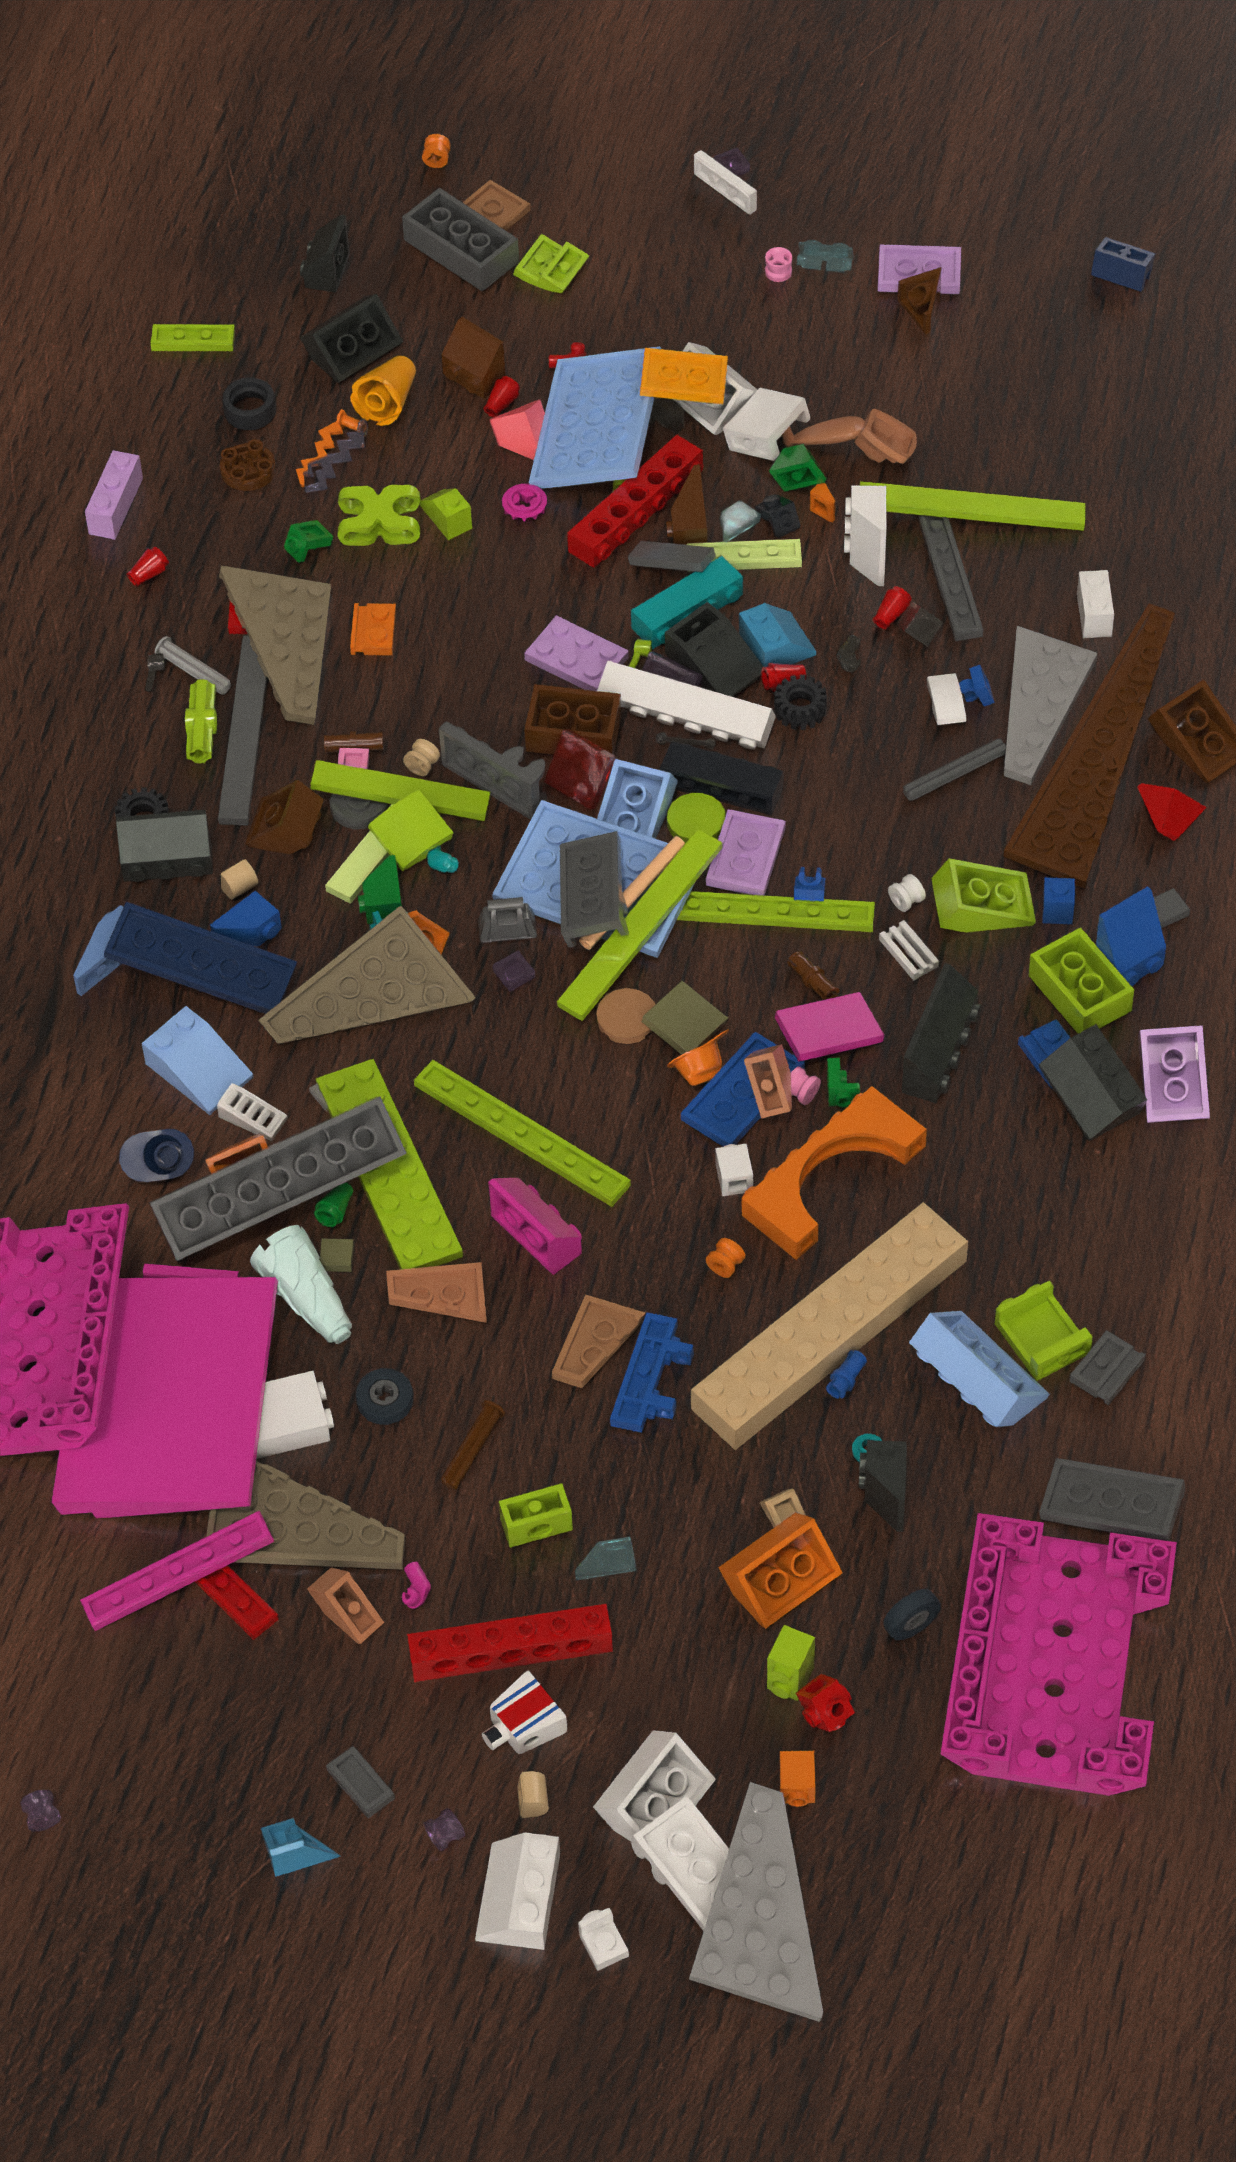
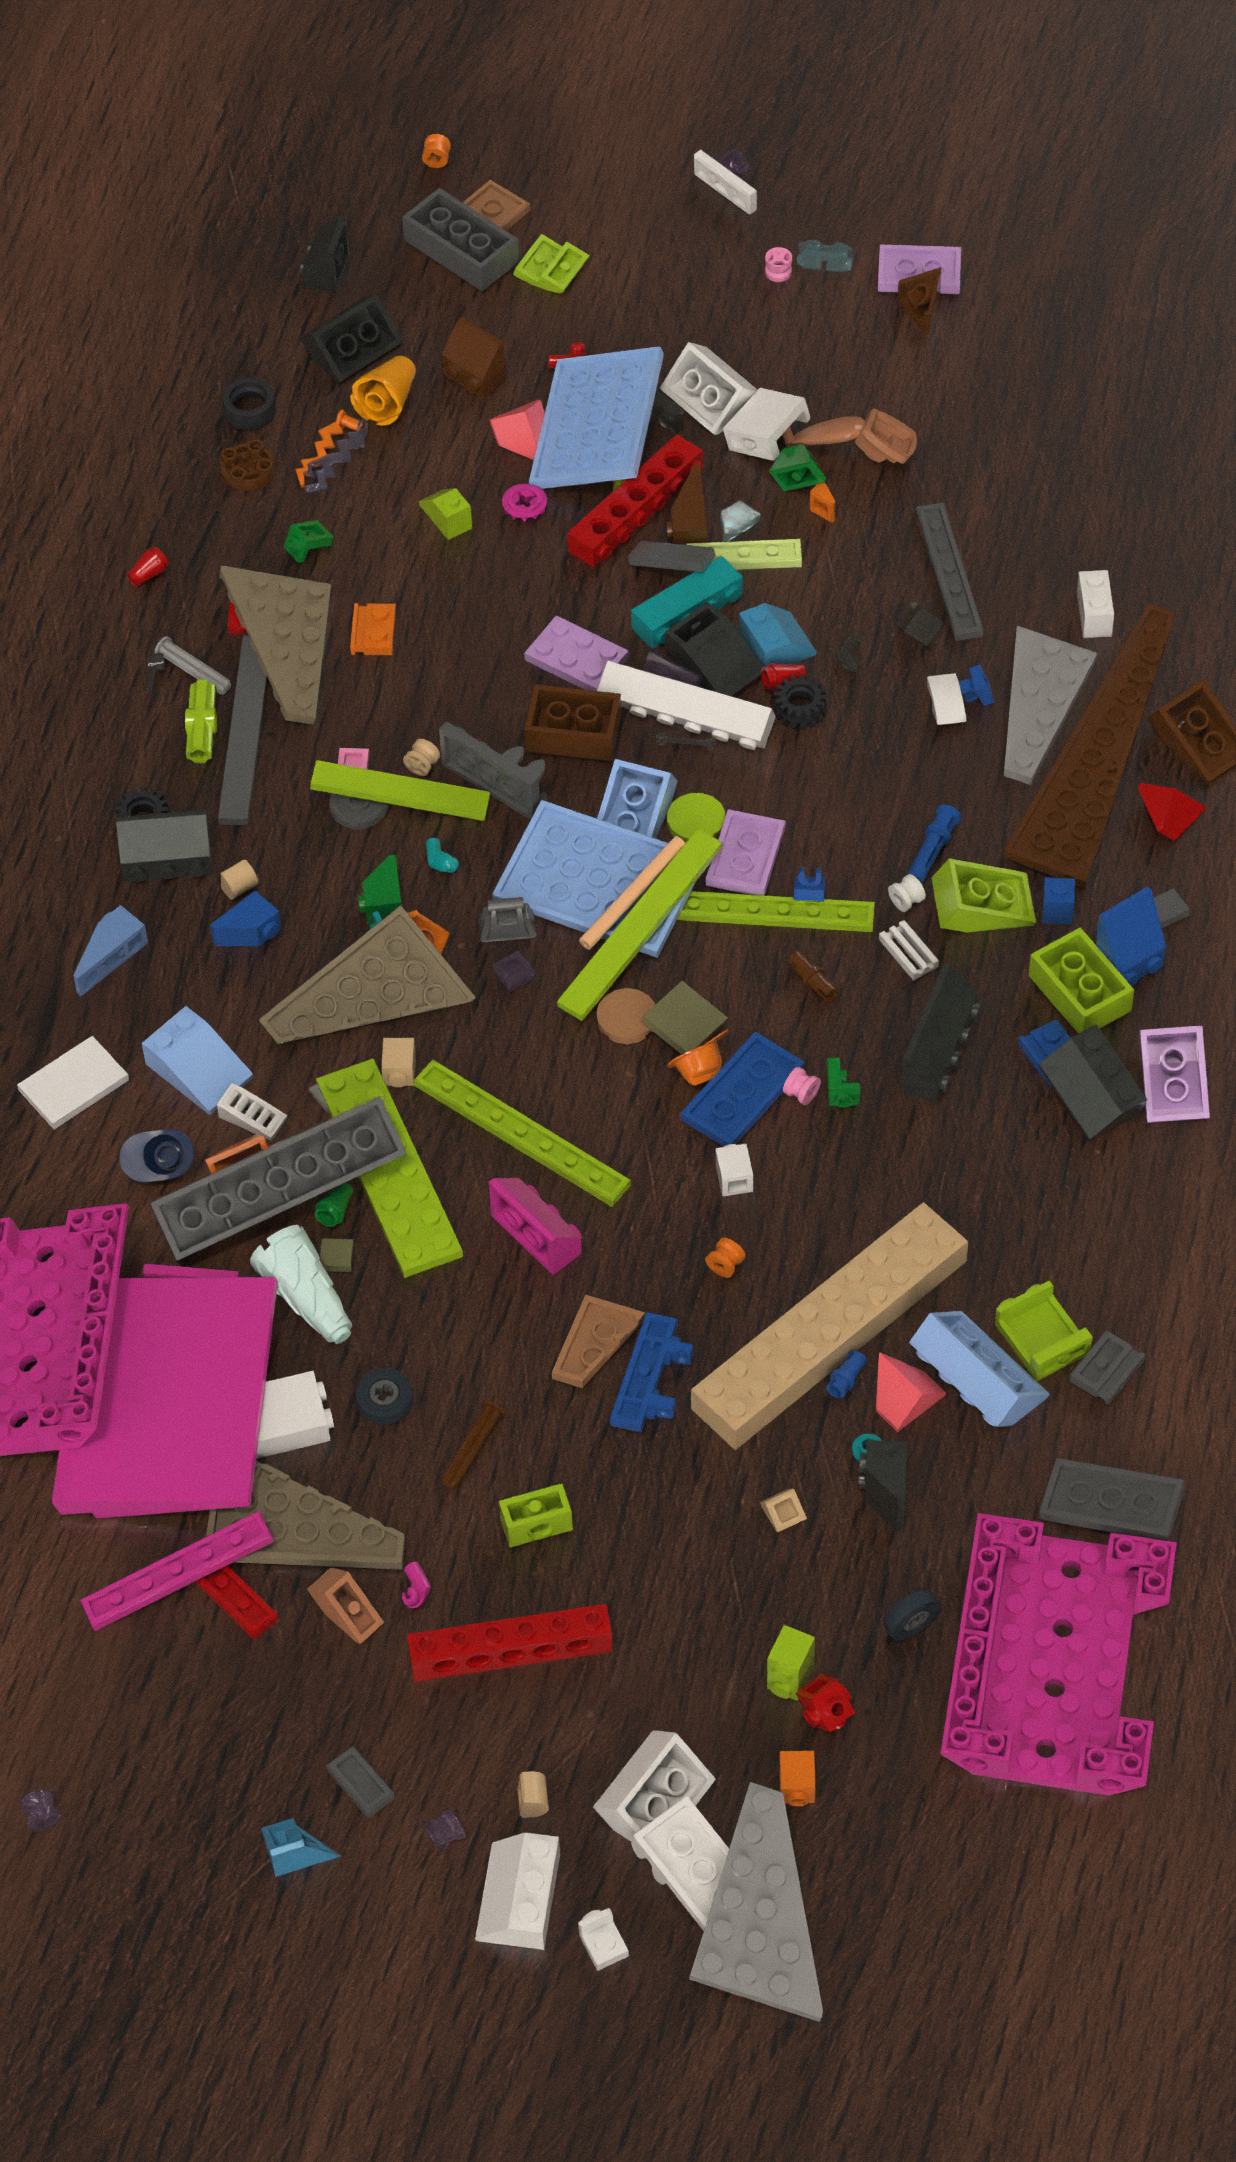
lavender brick [85,450,143,540] -> none
dark blue plate [104,902,297,1014] -> none
lime tile [151,324,235,351] -> none
reddish brown slope [245,780,324,855] -> none
reddish brown pin [324,731,384,754] -> none
yellowish green tile [325,804,393,904] -> none
lime piece [337,485,420,546] -> none
lime slope [368,789,453,871] -> none
nougat wing [386,1262,487,1323] -> none
torso [482,1670,567,1754] -> none
red cone [483,376,520,418] -> none
clear red plate [544,729,616,810] -> none
dark grey hinge [560,831,629,947] -> none
clear light blue tile [575,1537,636,1580] -> none
lime hand [628,639,652,668] -> none
light orange tile [640,348,728,404] -> none
black brick [660,741,783,815] -> none
orange slope [718,1512,843,1629] -> none
orange arch [742,1086,927,1260] -> none
nougat slope [744,1044,792,1118] -> none
black bracket [754,494,801,538] -> none
dark pink tile [775,992,884,1062] -> none
white slope [844,486,886,586] -> none
lime tile [860,481,1085,531] -> none
red cone [873,586,912,629] -> none
dark grey axle [903,738,1006,801] -> none
dark blue hinge [1091,237,1156,292] -> none
none -> white tile [17,1036,129,1129]
none -> tan brick [381,1038,416,1087]
none -> coral slope [876,1352,946,1432]
none -> blue pin [905,805,962,884]

